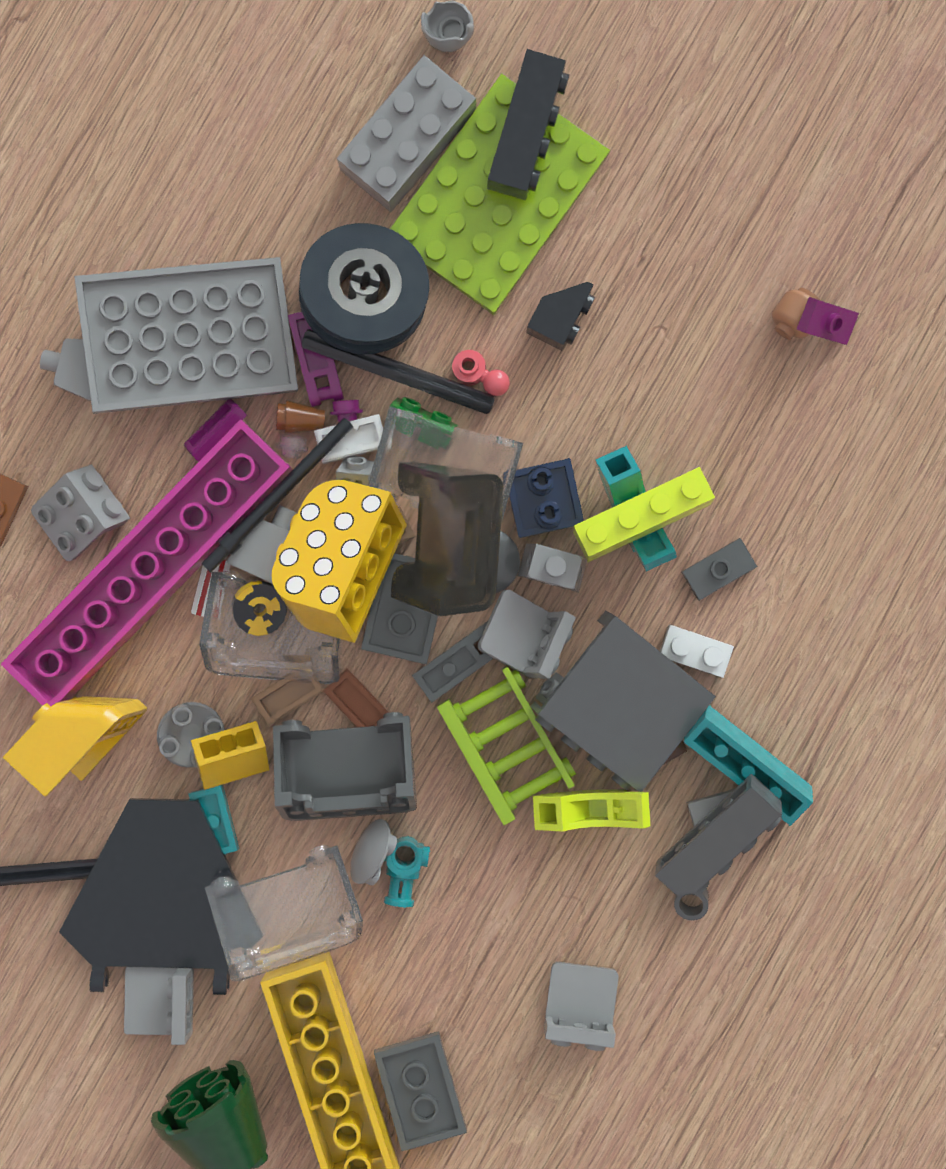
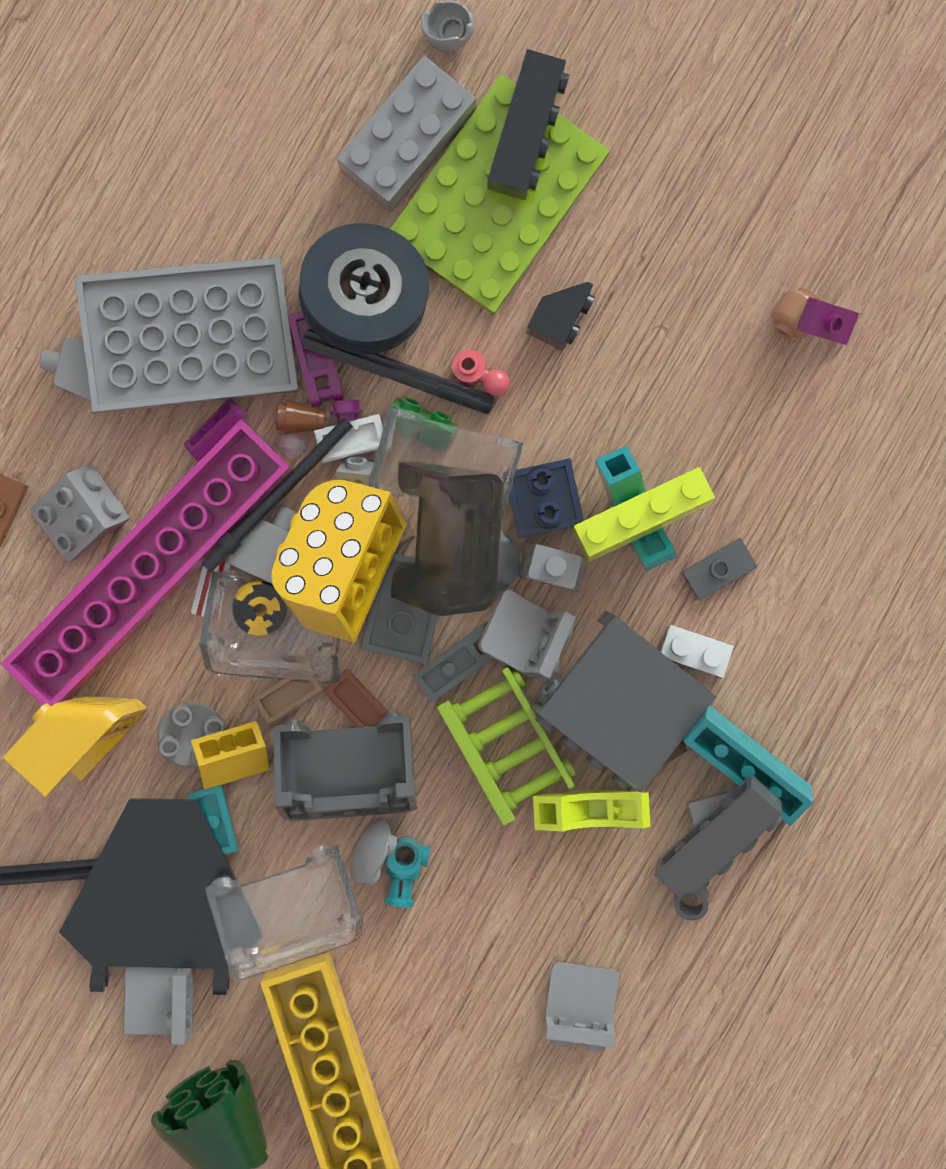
dark grey plate [374,1031,467,1151] -> none

